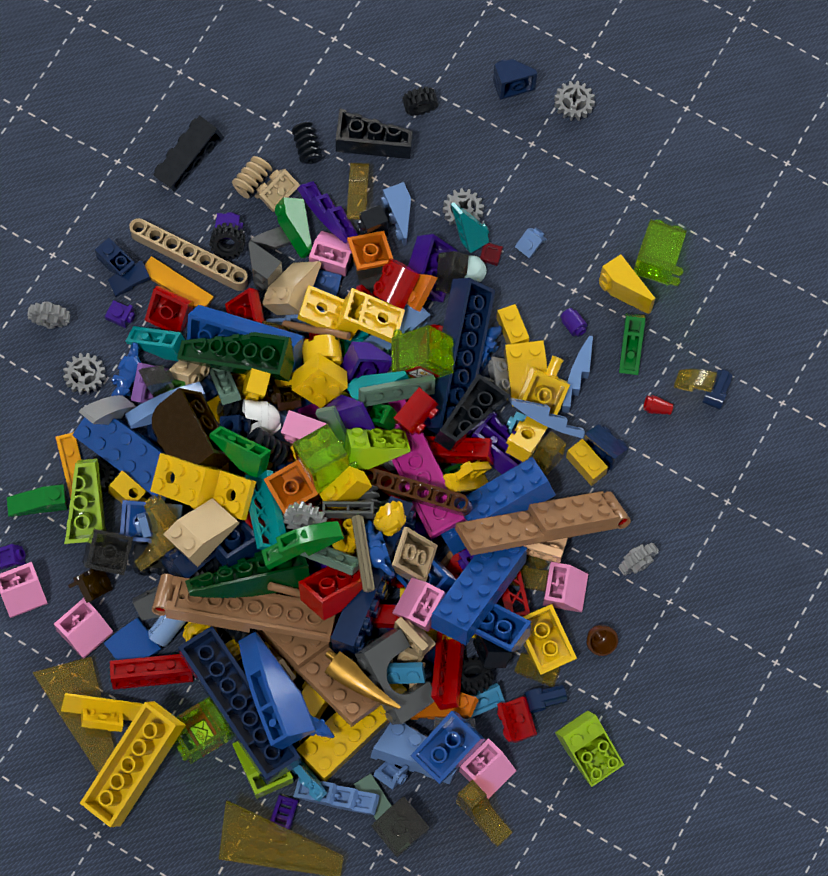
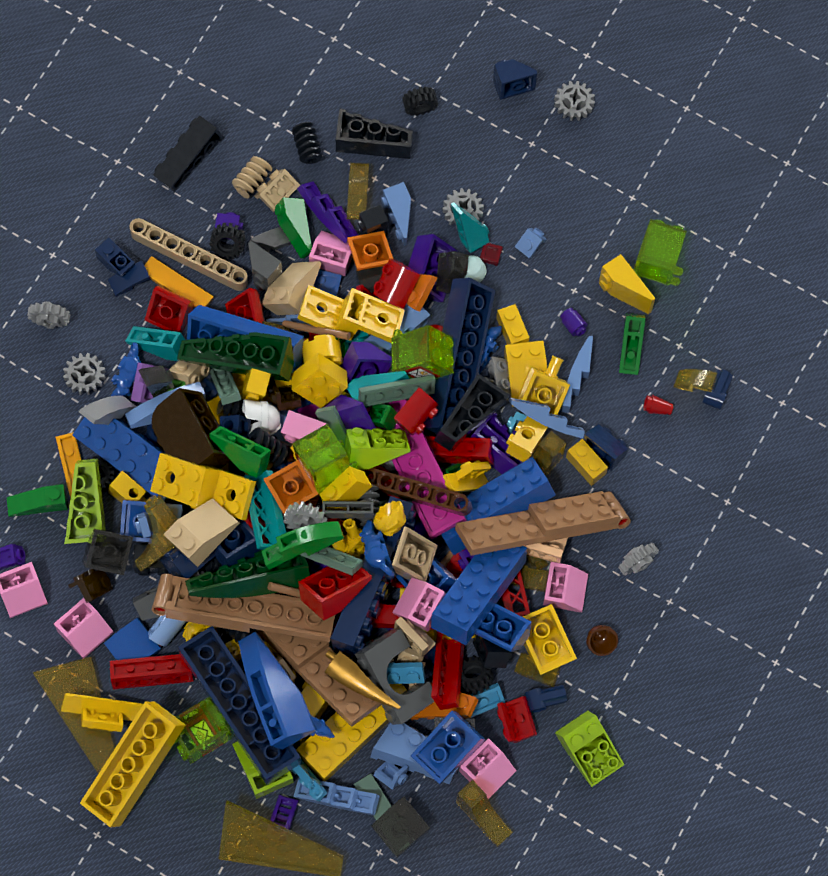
dark purple bracket [105,300,135,328] -> none
dark tan axle [351,515,375,593] -> none

